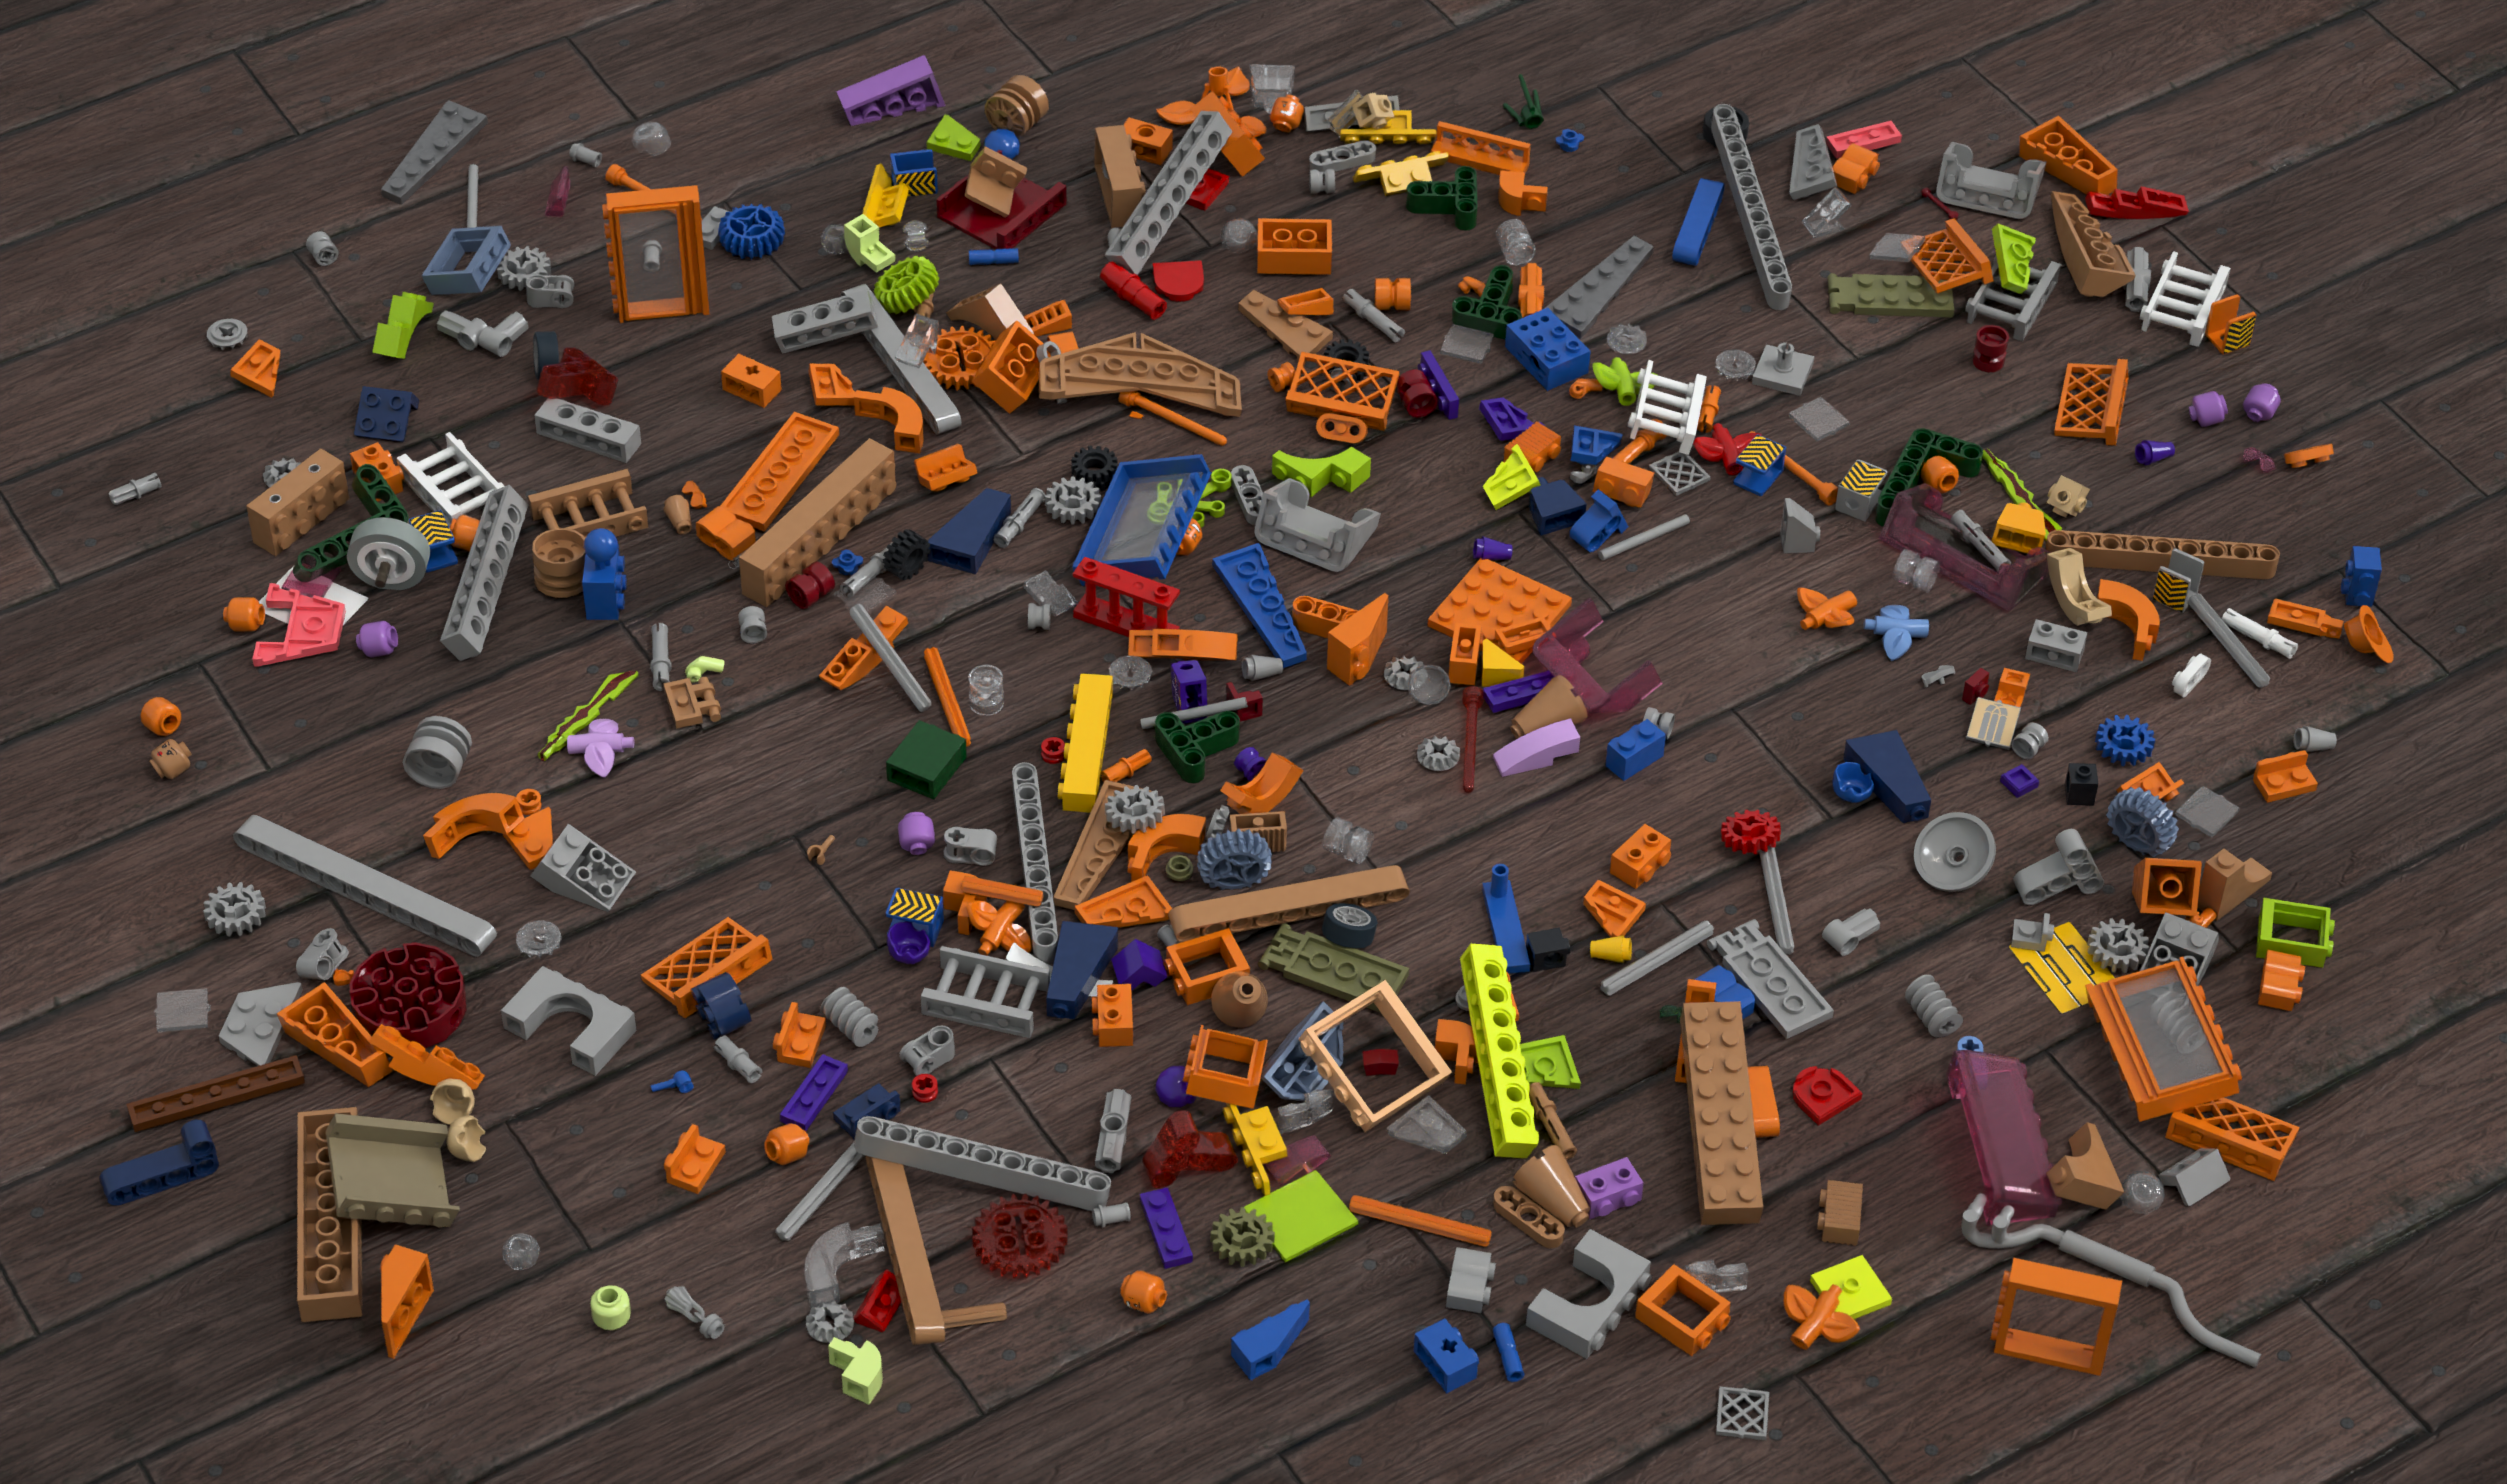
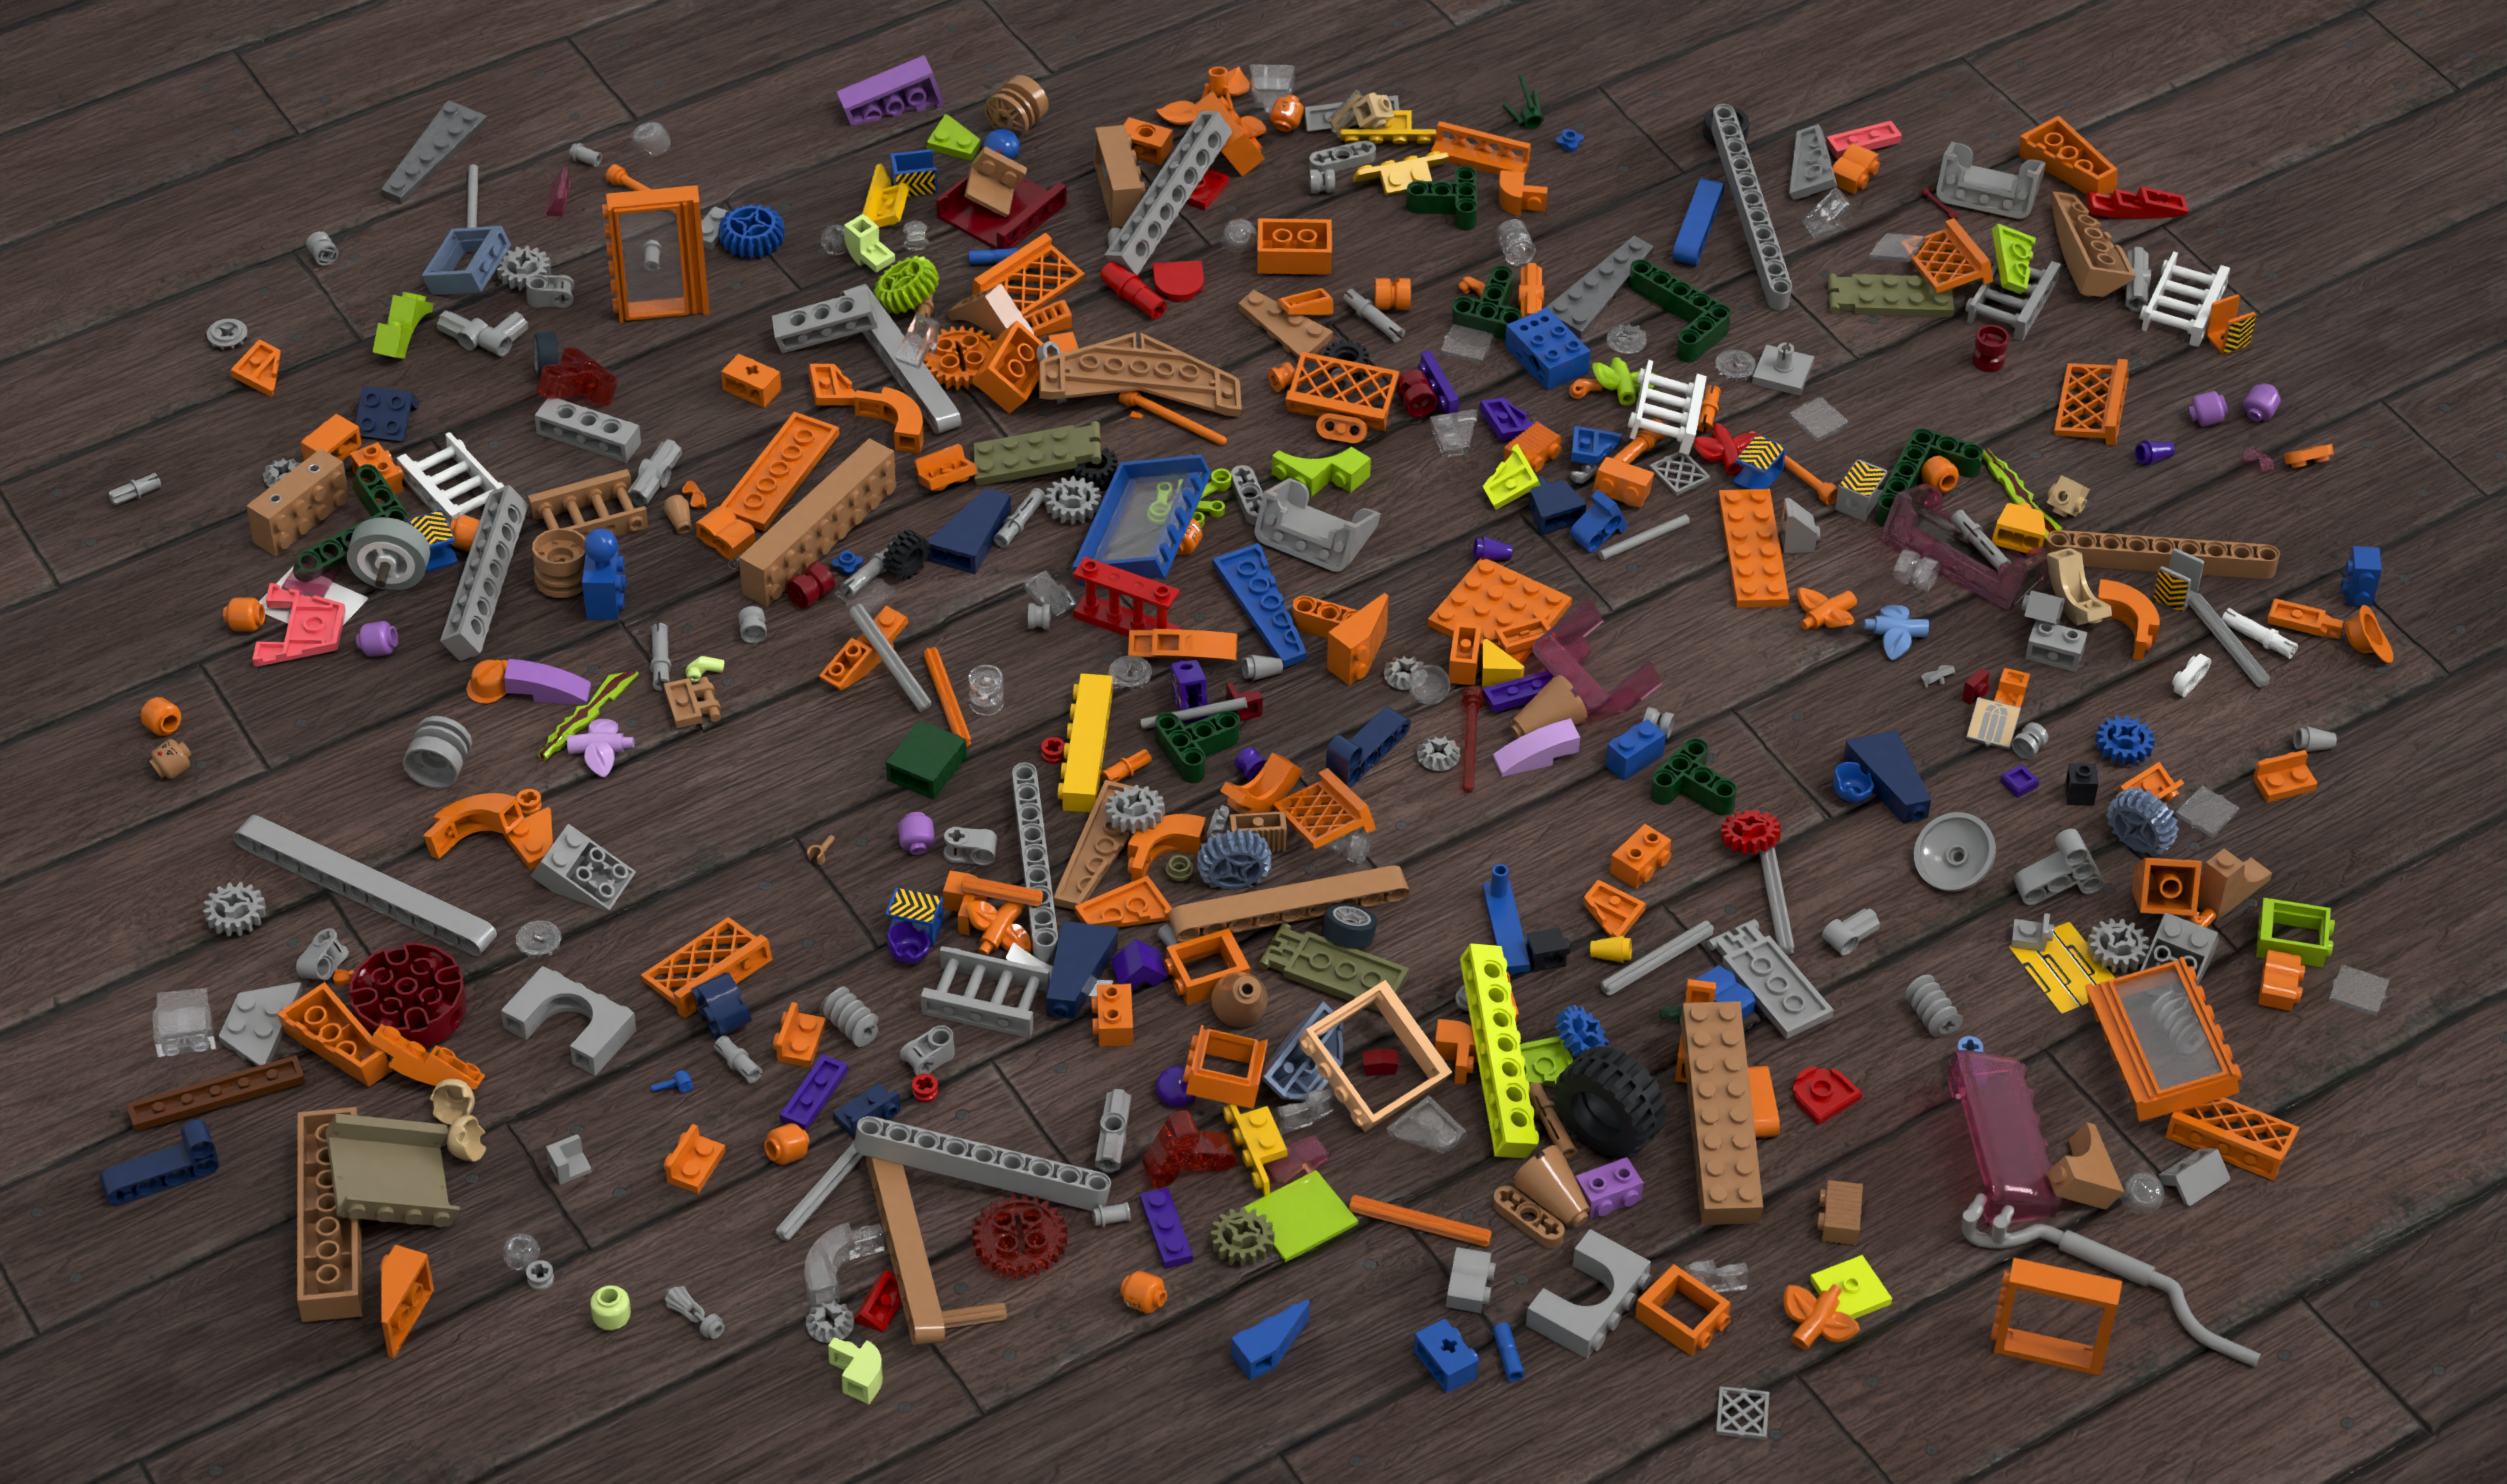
none -> clear brick [152,1004,216,1057]
none -> orange brick [301,414,362,461]
none -> orange piece [466,660,508,704]
none -> medium lavender slope [504,659,591,705]
none -> light grey bush [526,1260,554,1291]
none -> light grey panel [546,1135,591,1185]
none -> light grey piece [627,439,682,507]
none -> orange fence [972,233,1085,317]
none -> olive hinge [974,421,1102,486]
none -> orange fence [1273,768,1376,849]
none -> dark blue beam [1326,707,1411,787]
none -> clear wing [1430,409,1478,458]
none -> black tyre [1554,1046,1667,1159]
none -> blue gear [1555,1005,1609,1057]
none -> dark green beam [1629,259,1731,362]
none -> dark green beam [1650,738,1737,816]
none -> orange plate [1718,489,1789,608]
none -> light grey brick [2021,591,2065,624]
none -> clear piece [2329,965,2390,1016]

